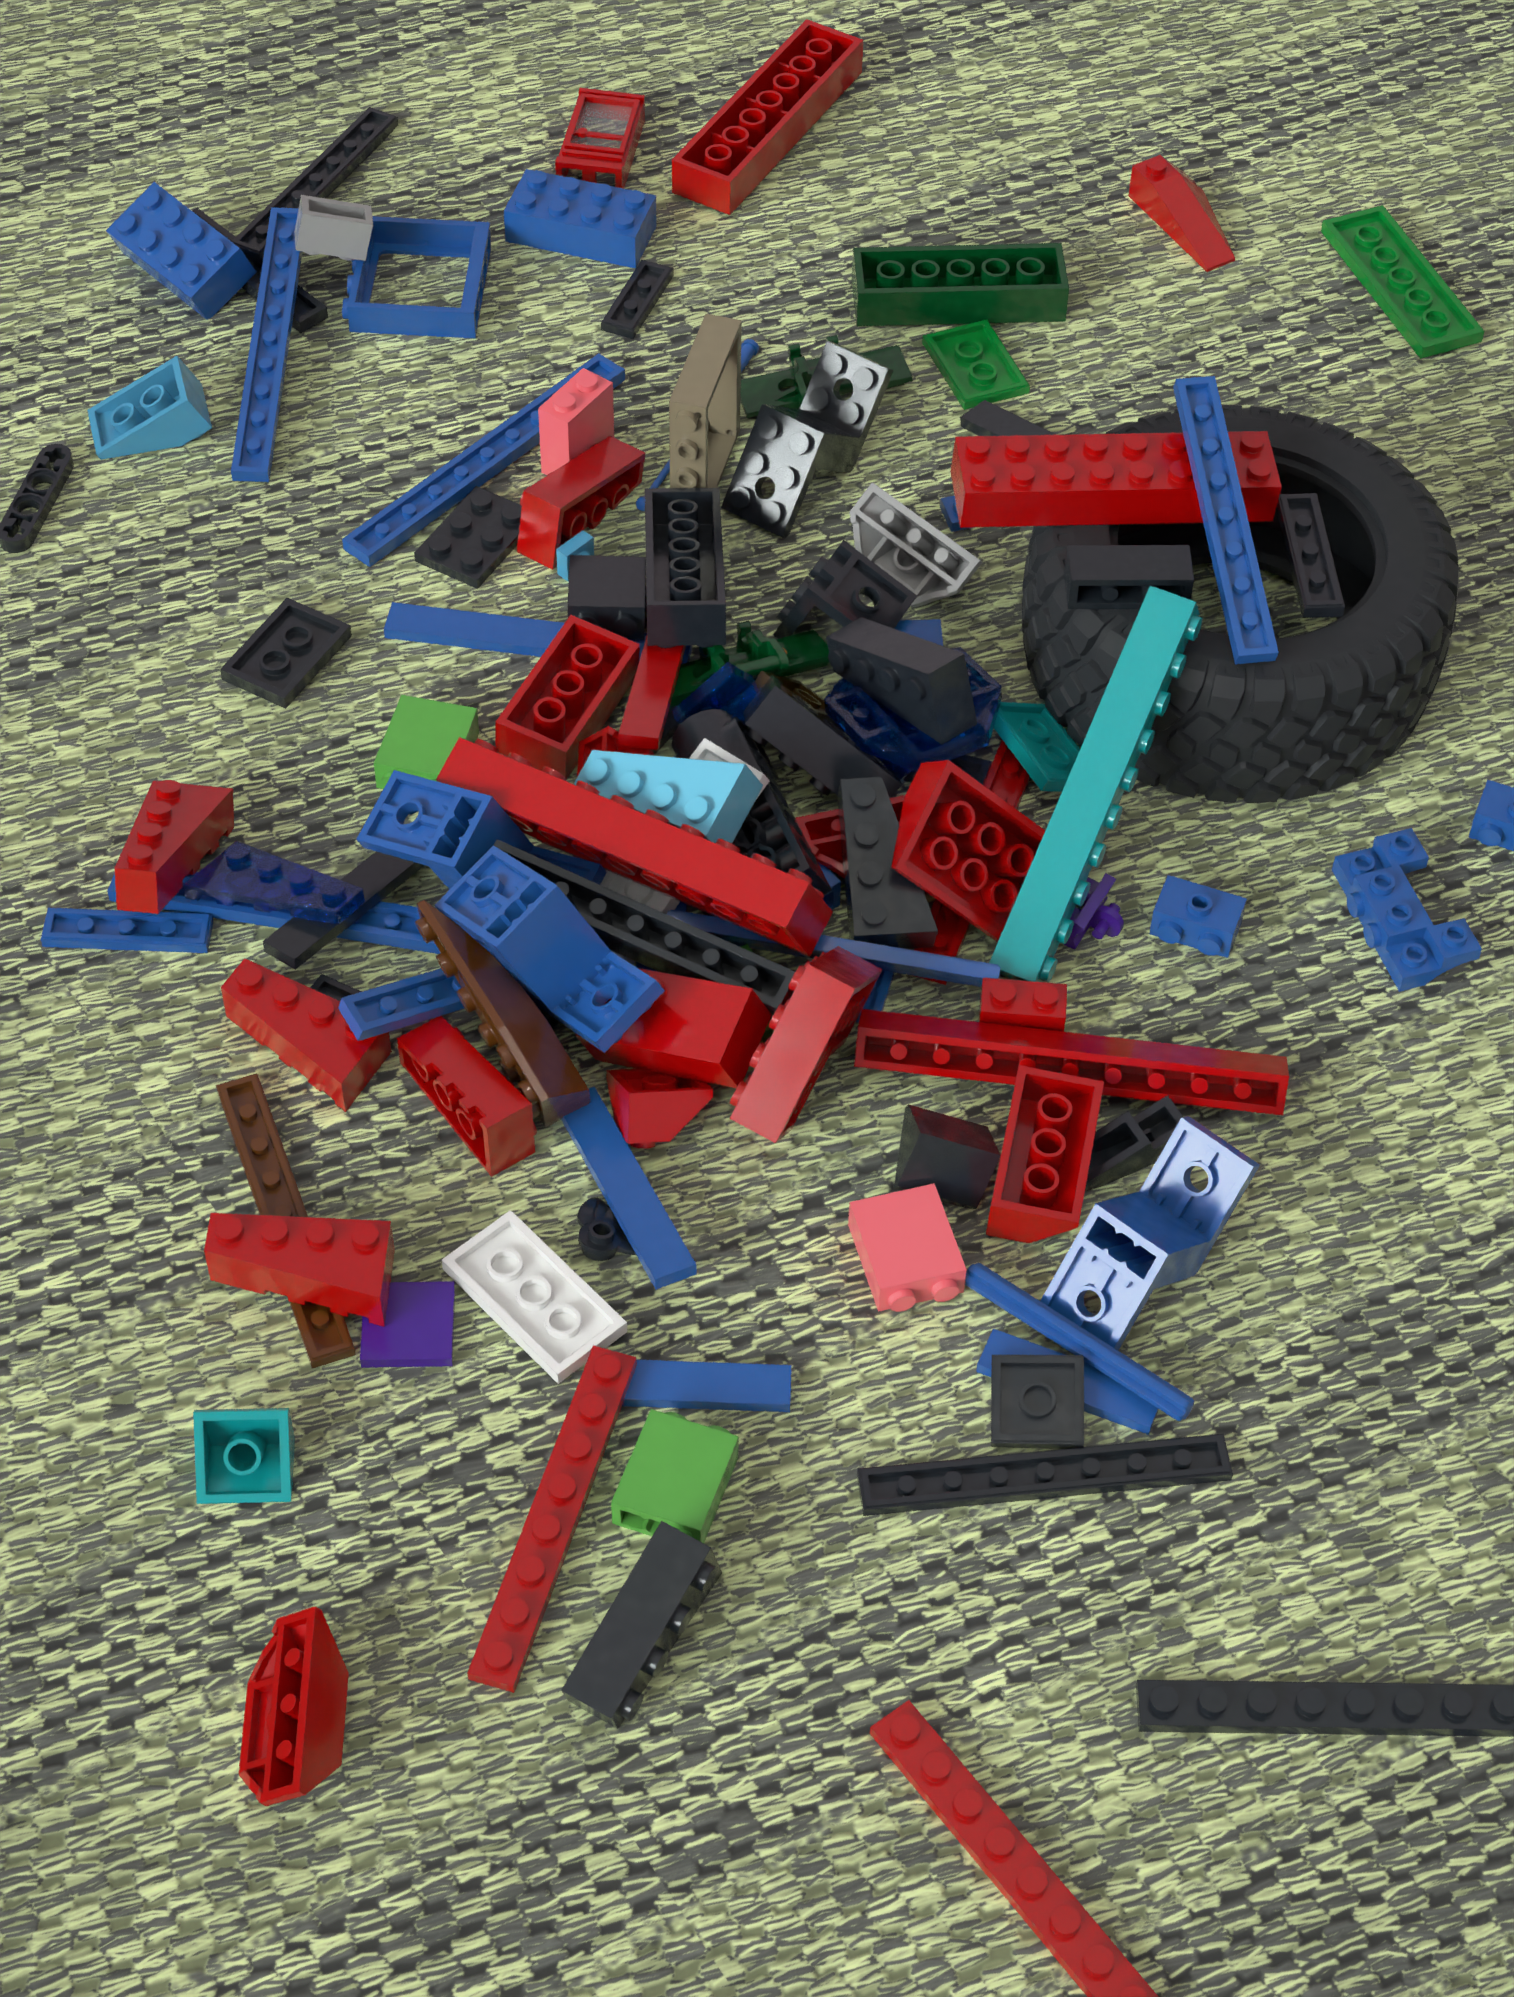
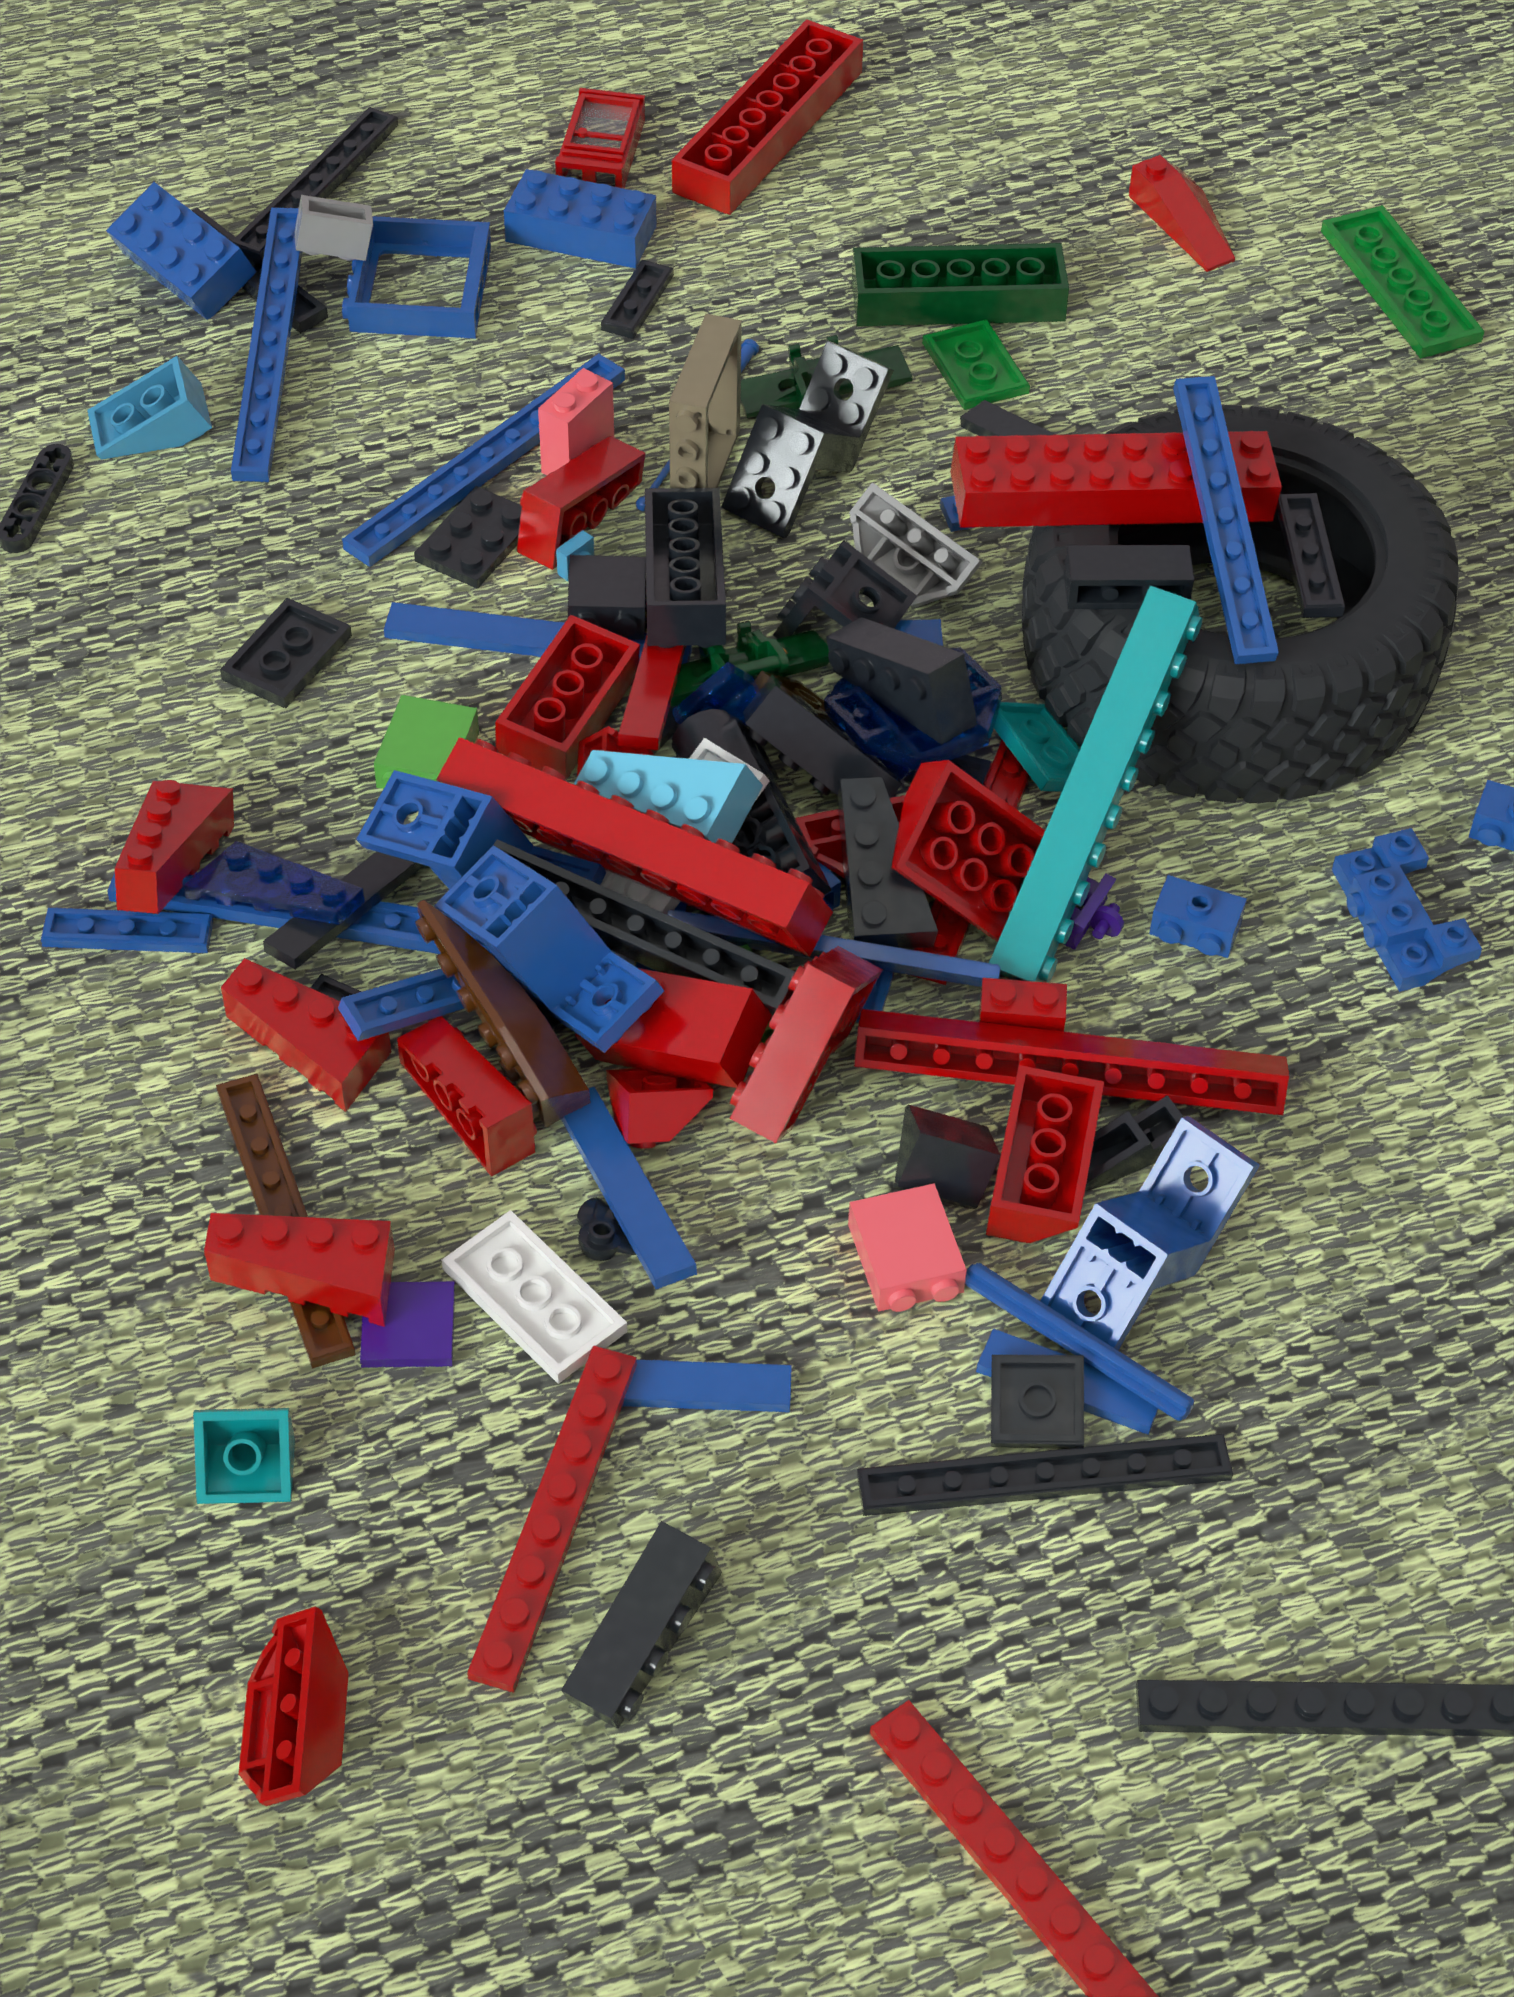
bright green brick [611,1409,739,1543] -> none

